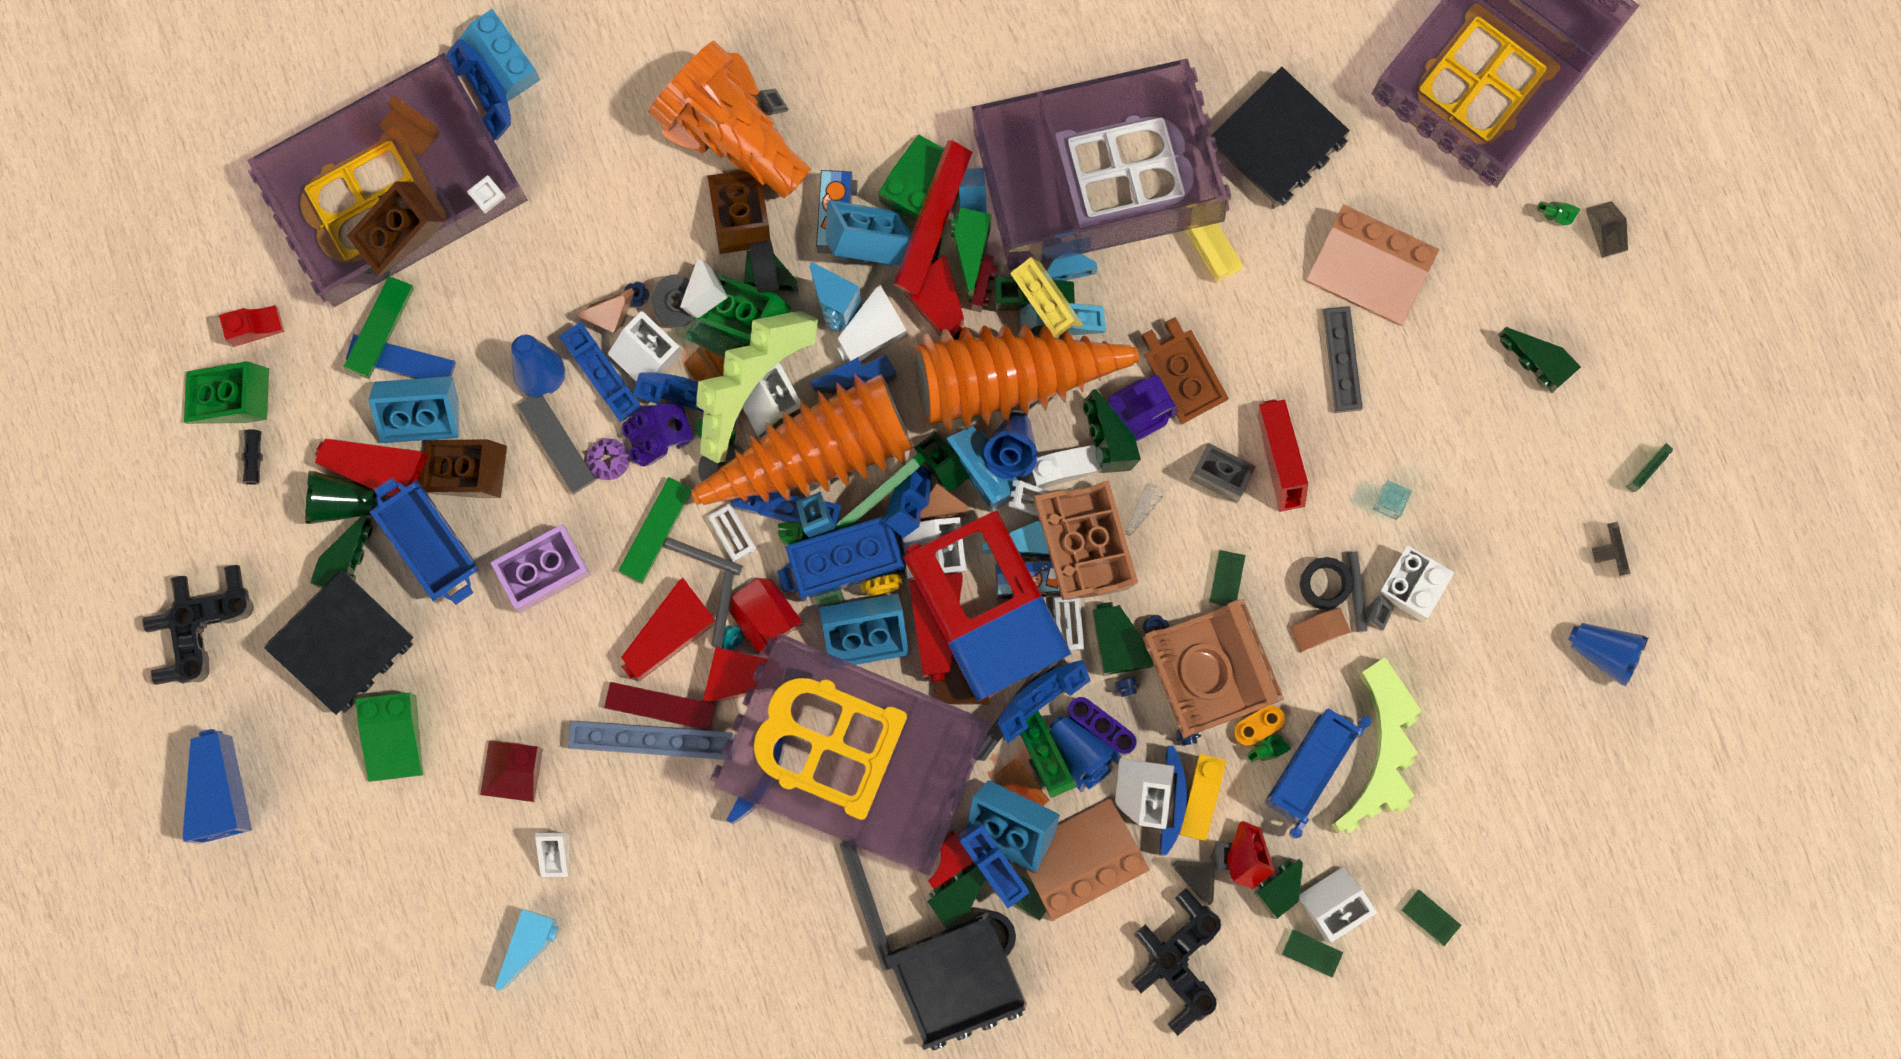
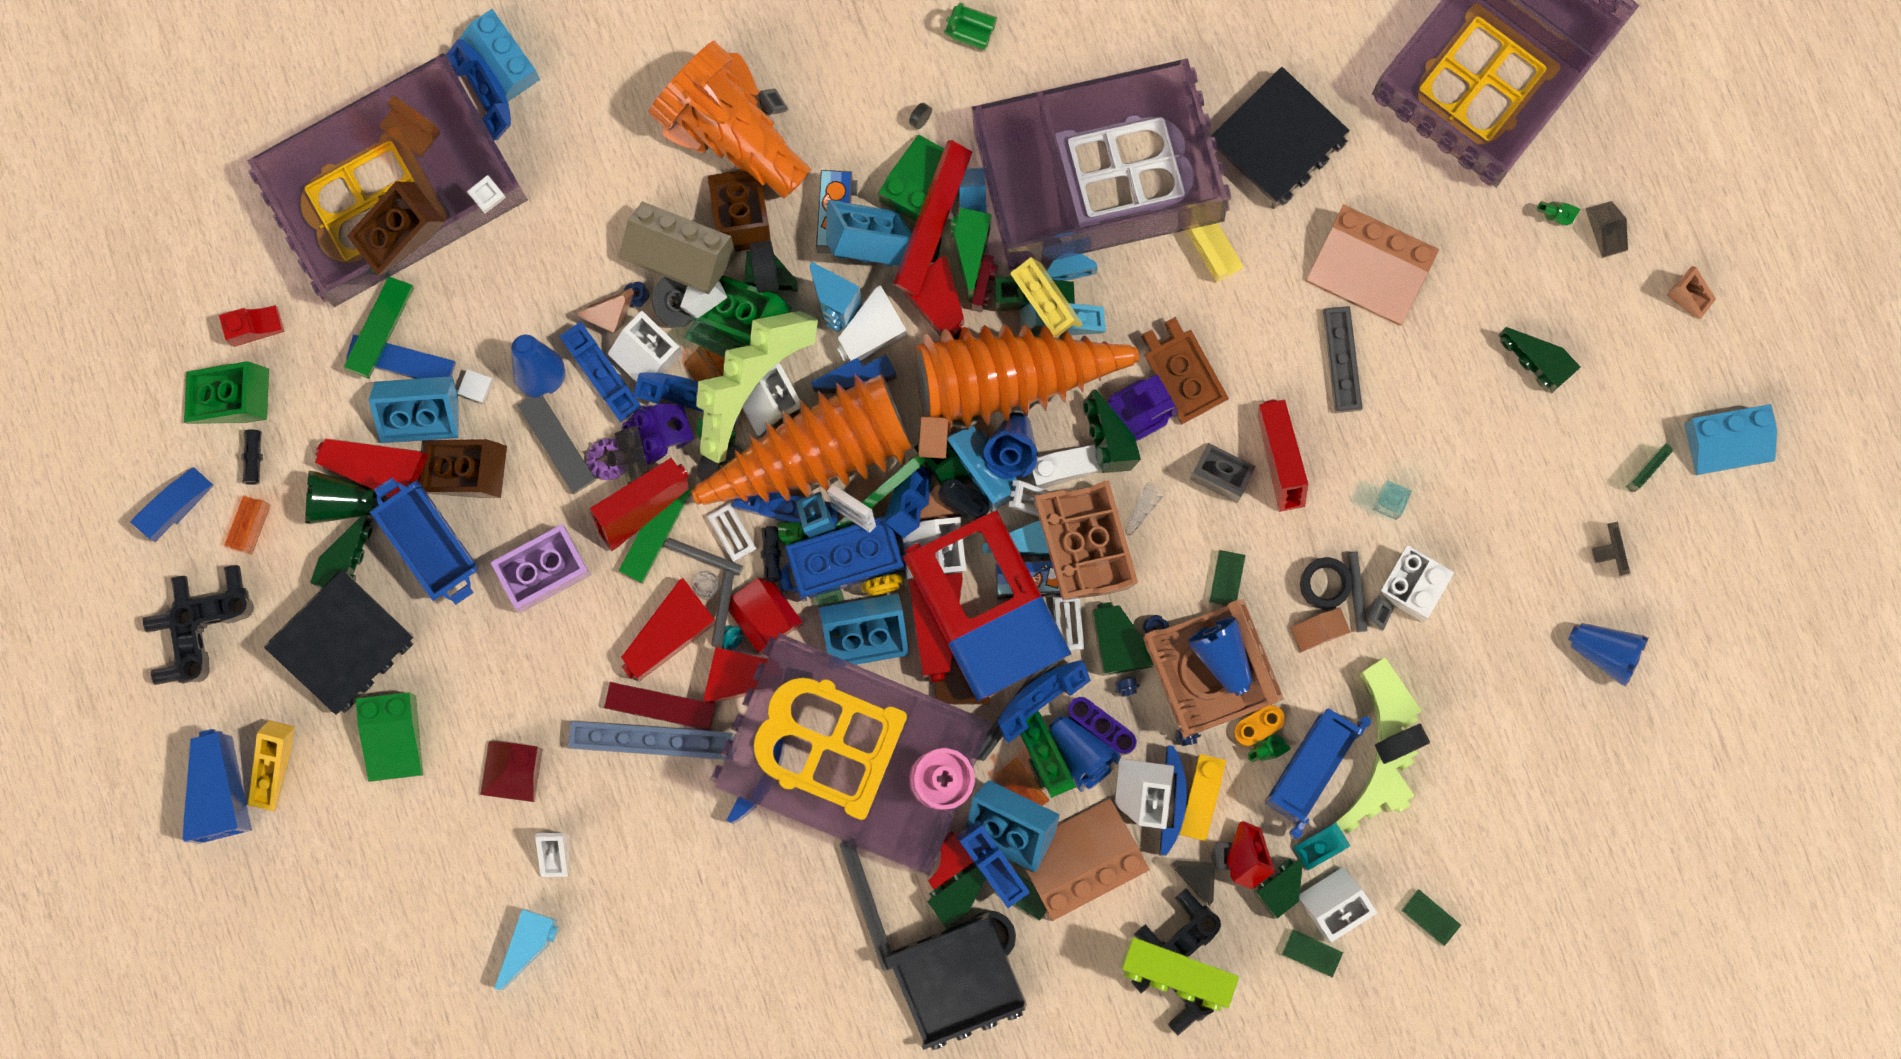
none -> blue slope [130,467,214,542]
none -> clear orange panel [225,495,271,555]
none -> yellow slope [248,720,295,812]
none -> white tile [457,369,493,404]
none -> red slope [589,458,689,552]
none -> clear smoke tile [607,426,649,485]
none -> dark tan slope [619,201,736,294]
none -> clear wheel [692,571,720,600]
none -> black pin [760,526,782,582]
none -> white tile [827,485,876,533]
none -> pearl dark grey tile [909,102,932,130]
none -> bright pink wheel [909,748,975,810]
none -> nougat slope [918,417,948,458]
none -> black tile [938,479,989,521]
none -> green piece [944,2,997,51]
none -> lime brick [1119,937,1240,1011]
none -> blue cone [1188,617,1253,696]
none -> teal slope [1293,823,1351,871]
none -> black tyre [1374,723,1430,764]
none -> nougat slope [1667,266,1716,319]
none -> dark azure slope [1684,404,1777,475]

